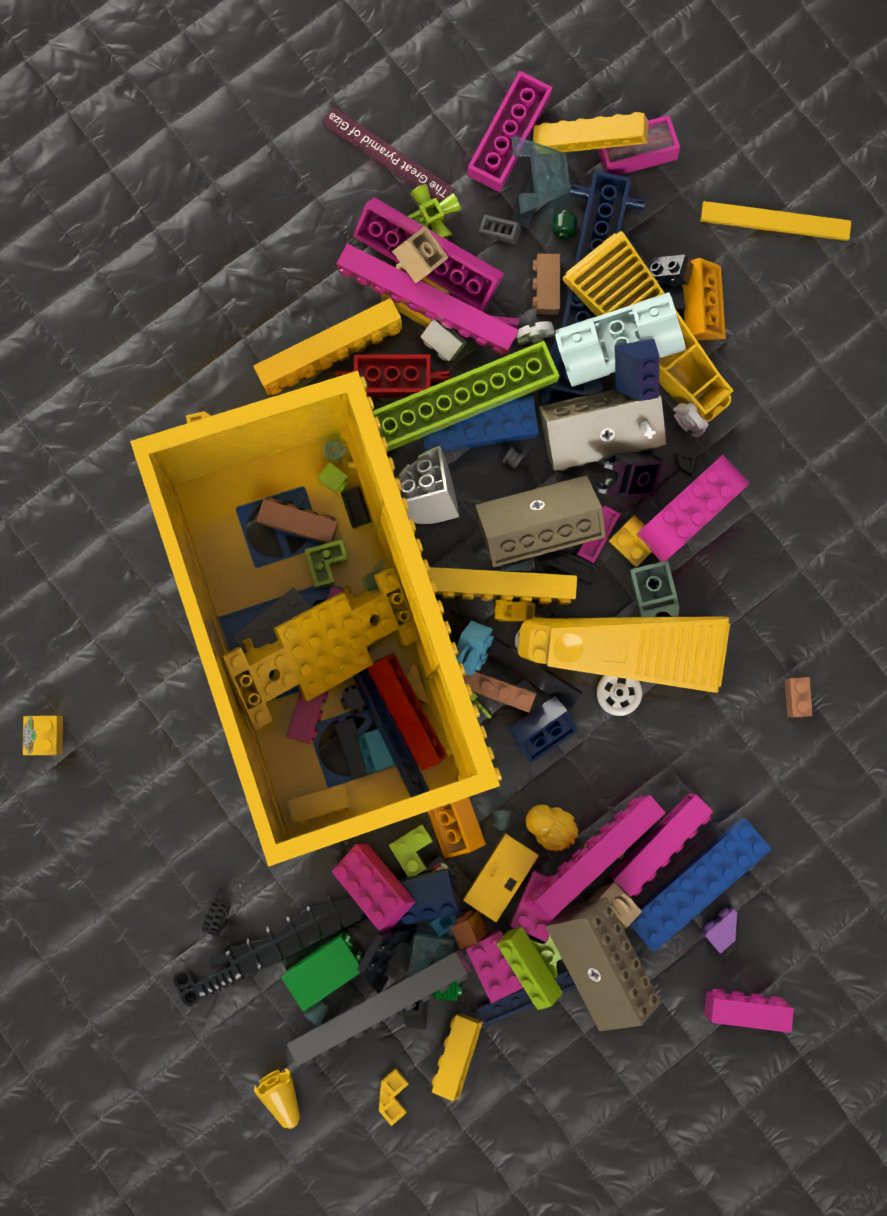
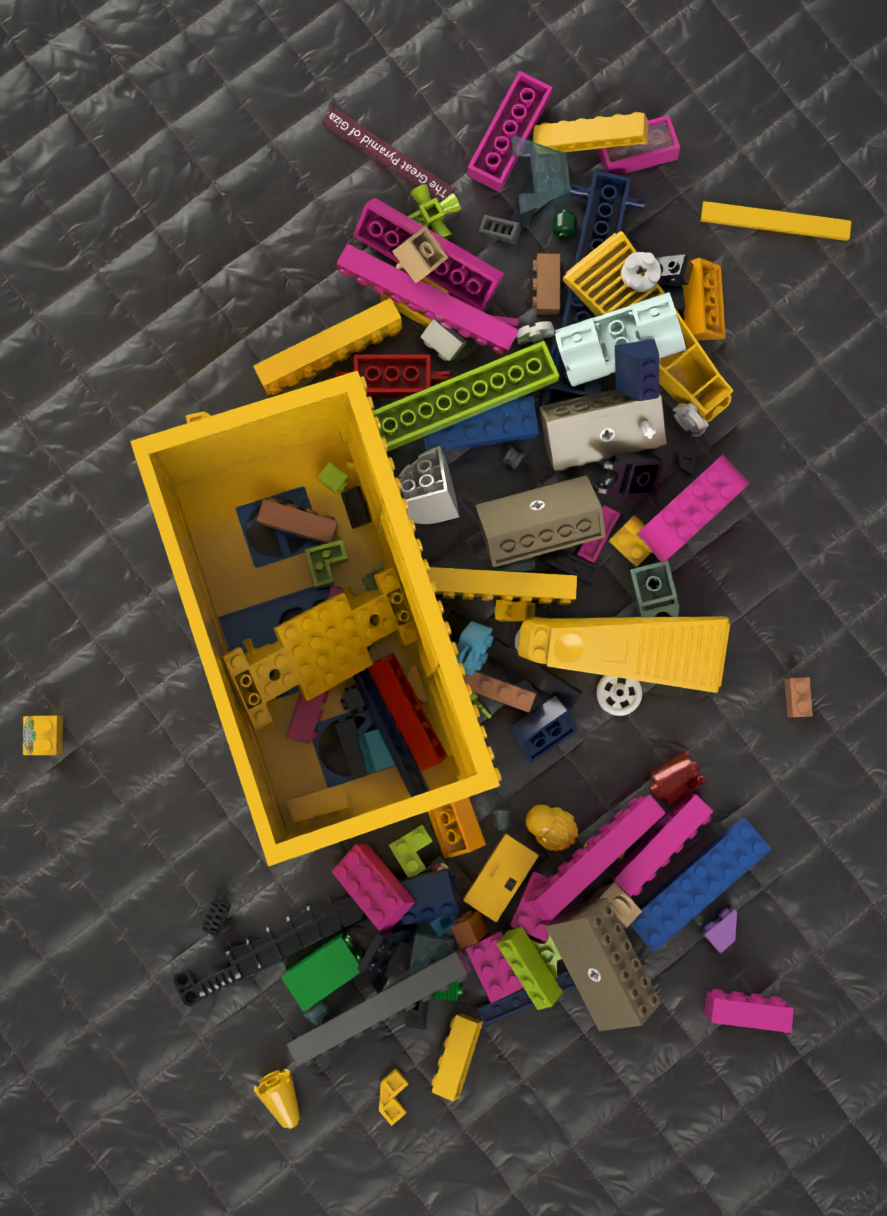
dark grey brick [233,587,311,653] -> none
clear light blue brick [323,440,347,463] -> none
none -> white plate [621,252,661,292]
none -> clear red cylinder [648,750,706,806]

